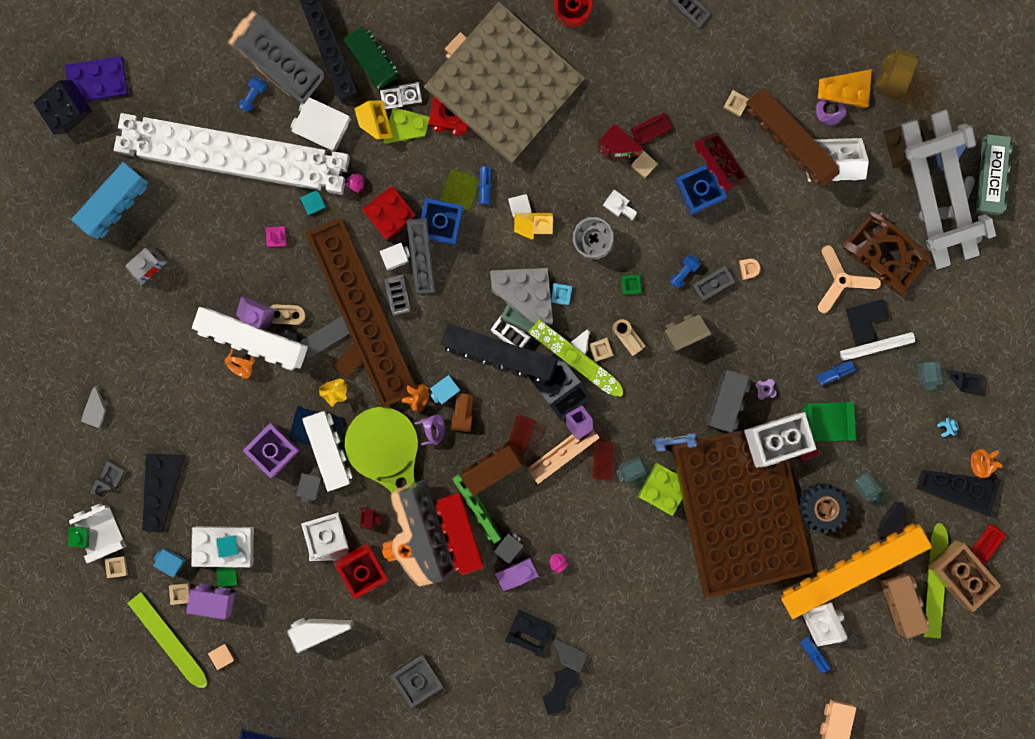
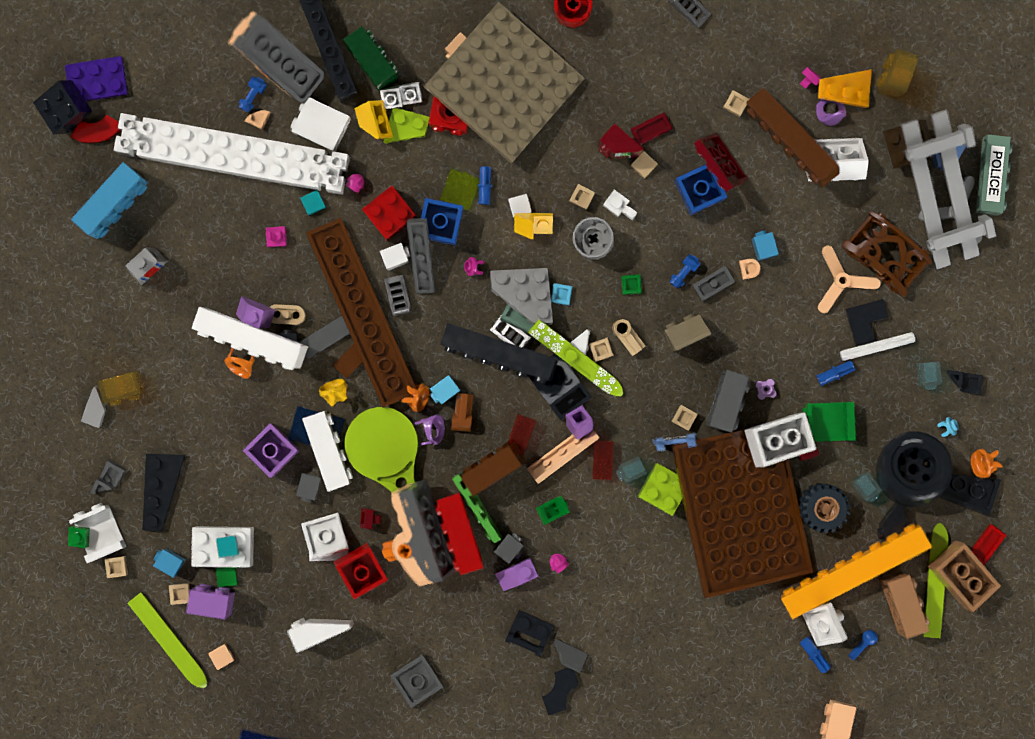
none -> red tile [70,115,121,144]
none -> clear yellow brick [97,371,145,406]
none -> light nougat tile [245,110,271,130]
none -> dark pink plate [464,257,484,276]
none -> green bracket [535,496,570,525]
none -> tan plate [569,184,595,210]
none -> tan plate [671,405,698,431]
none -> dark azure brick [751,230,779,261]
none -> dark pink tile [800,66,822,89]
none -> blue bar [848,630,878,660]
none -> black wheel [876,431,953,507]

